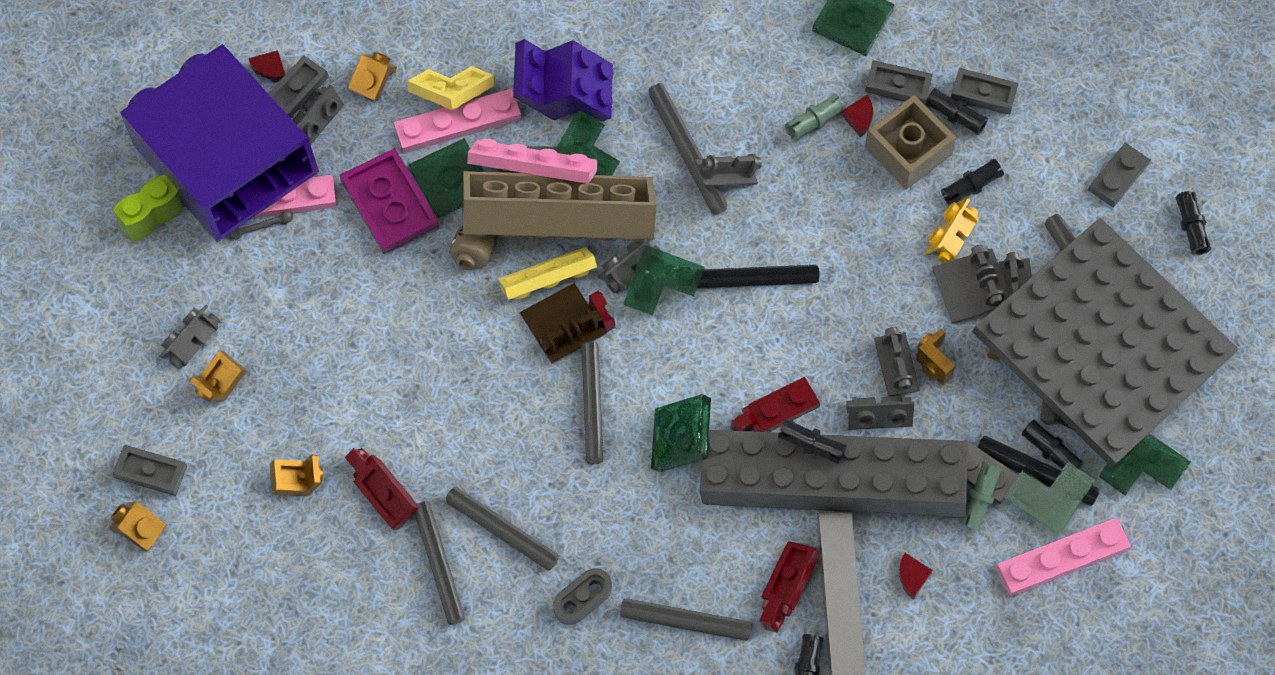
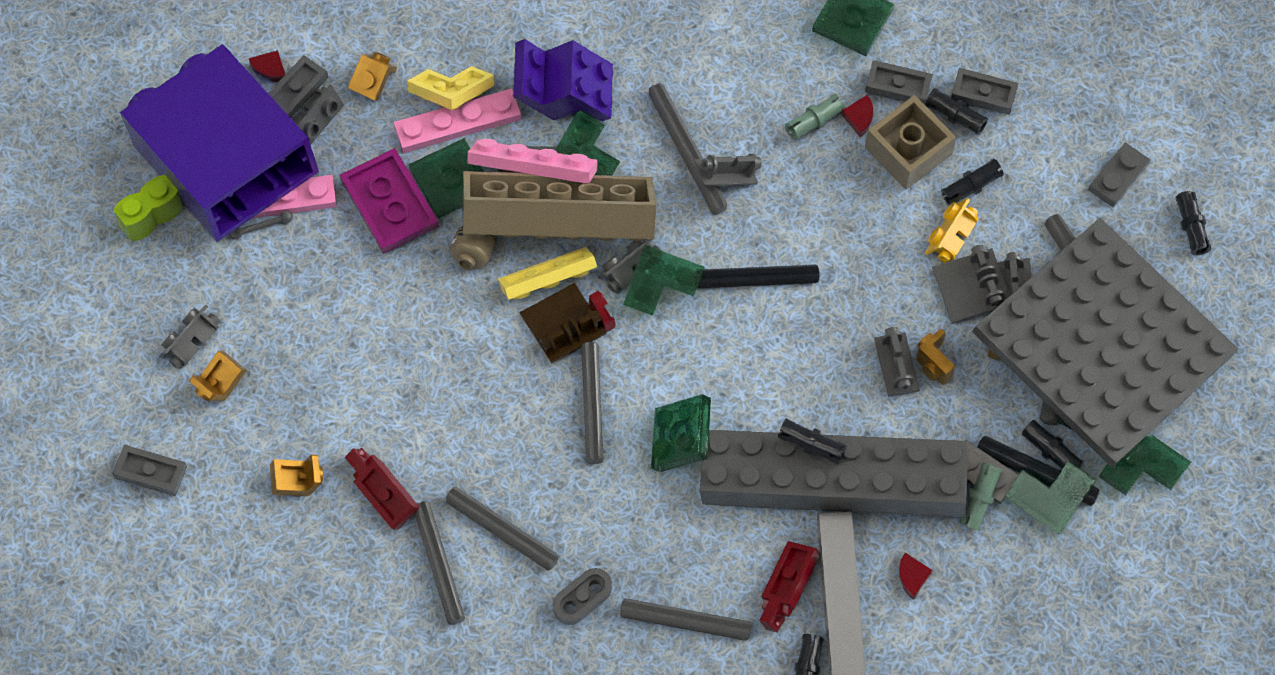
pearl gold bracket [109,501,167,552] -> none
dark red hinge [731,377,820,432] -> none
dark grey hinge [846,395,914,430] -> none
bright pink plate [996,518,1131,597] -> none

